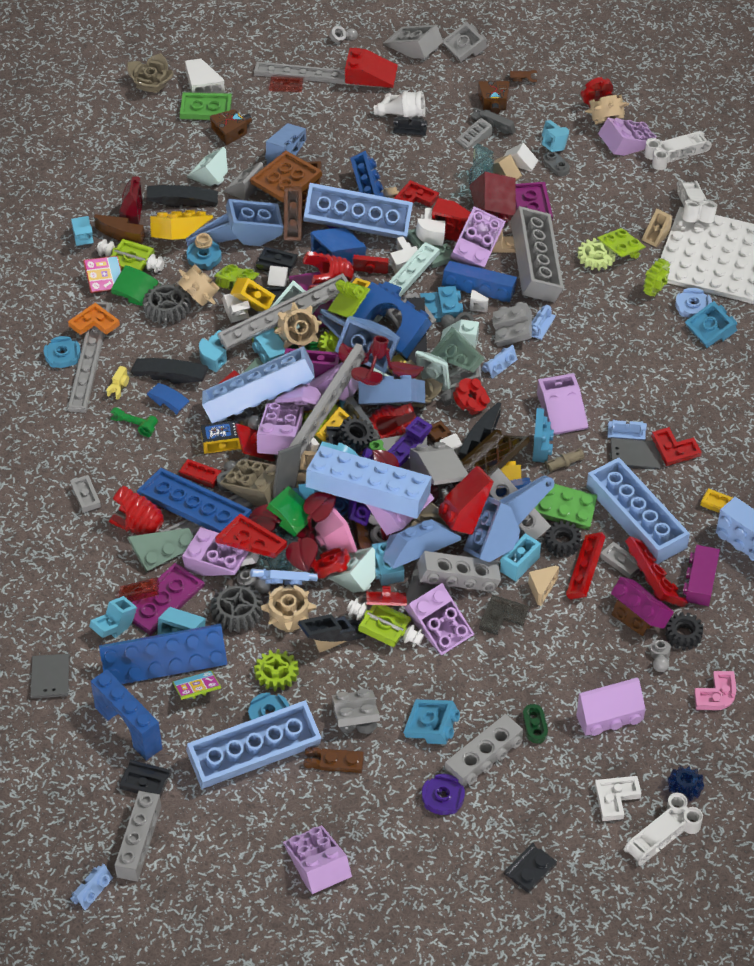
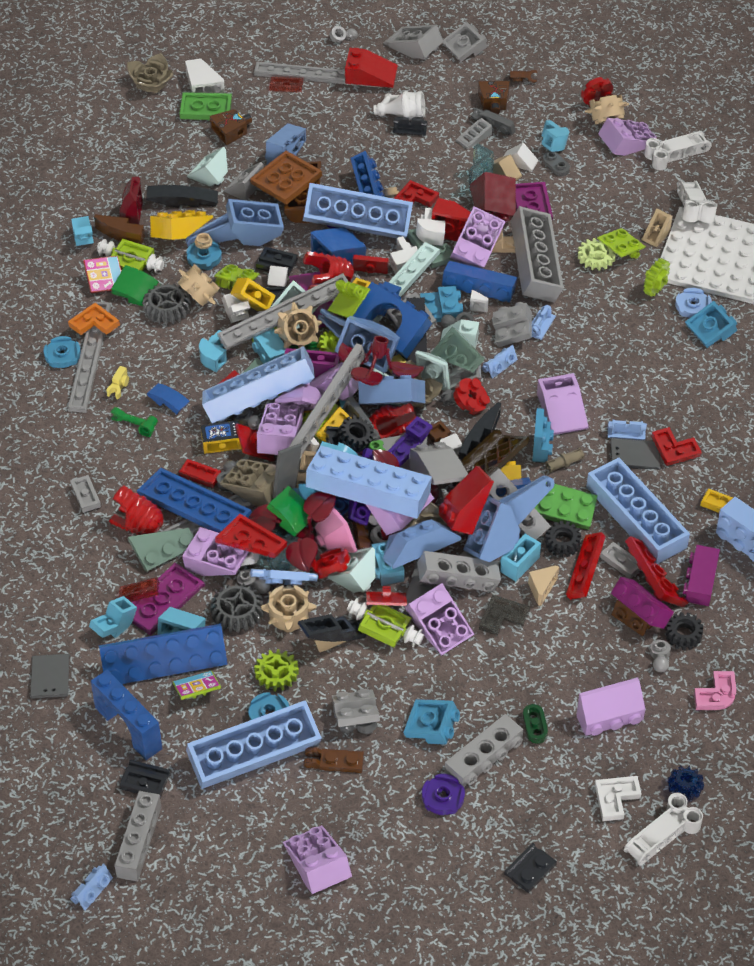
black slope [131,358,209,384] -> none
reddish brown brick [284,186,302,241] -> none

